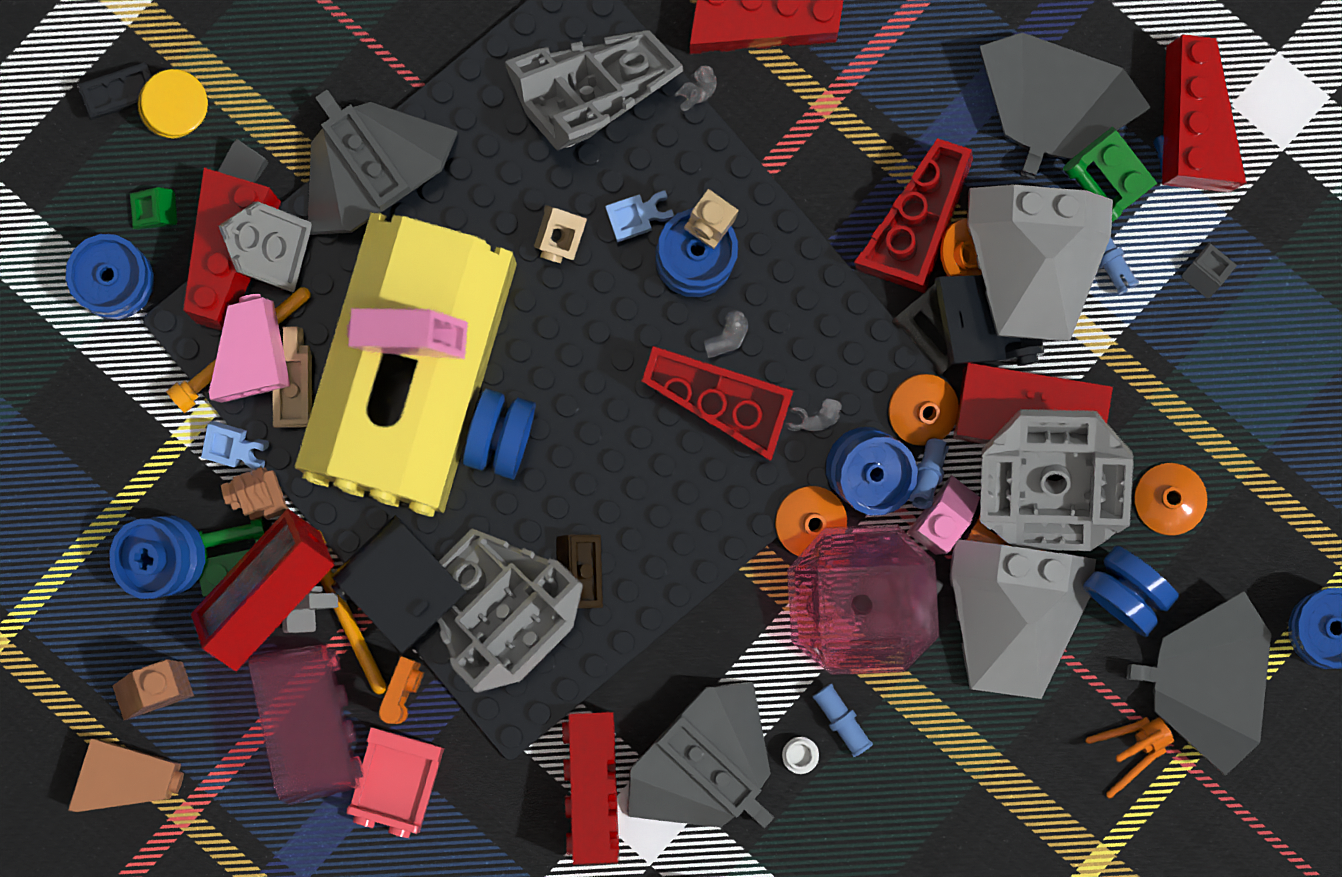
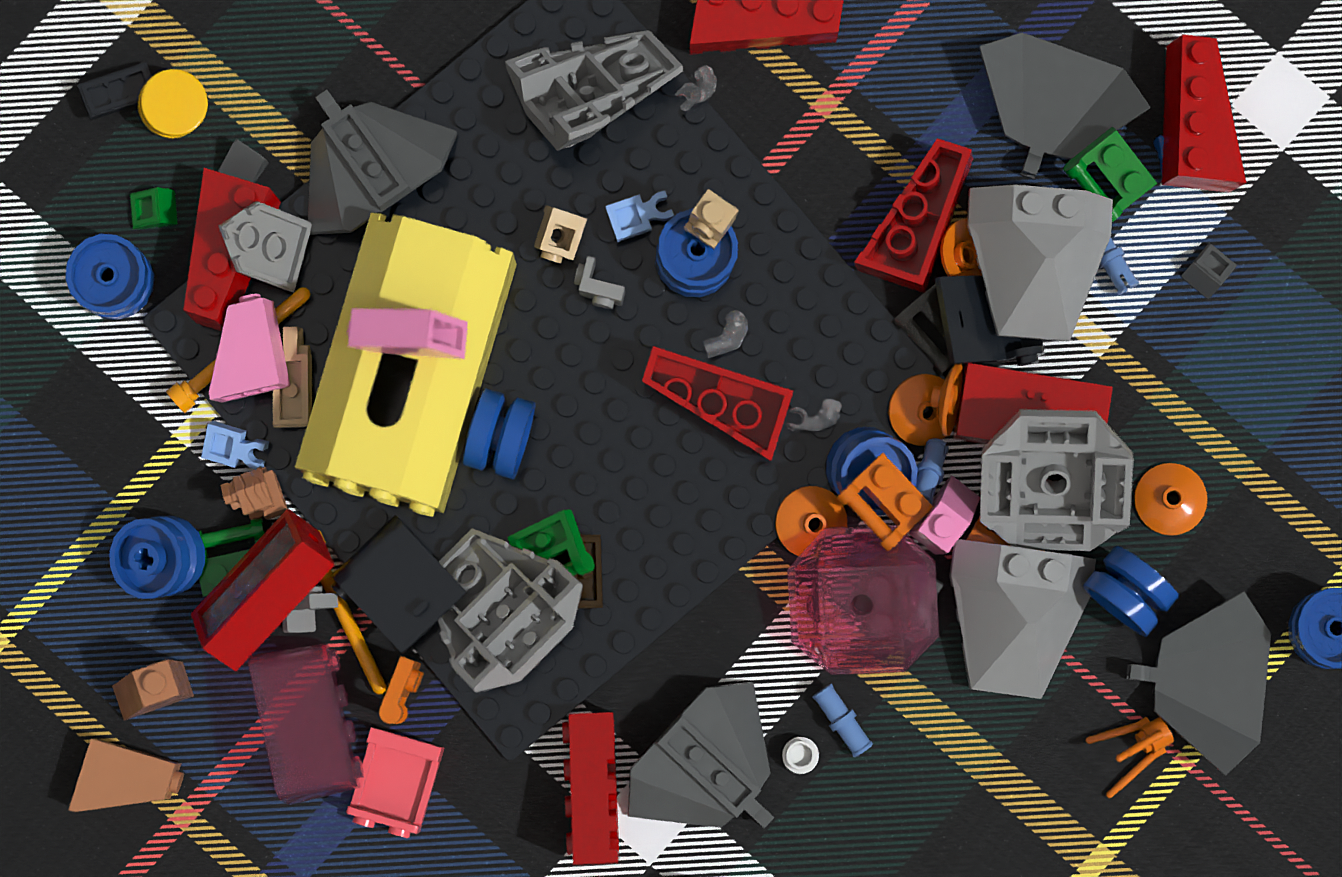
none -> green plate [507,509,594,576]
none -> light grey bracket [574,256,625,309]
none -> orange plate [836,453,933,552]
none -> orange dish [931,364,963,436]

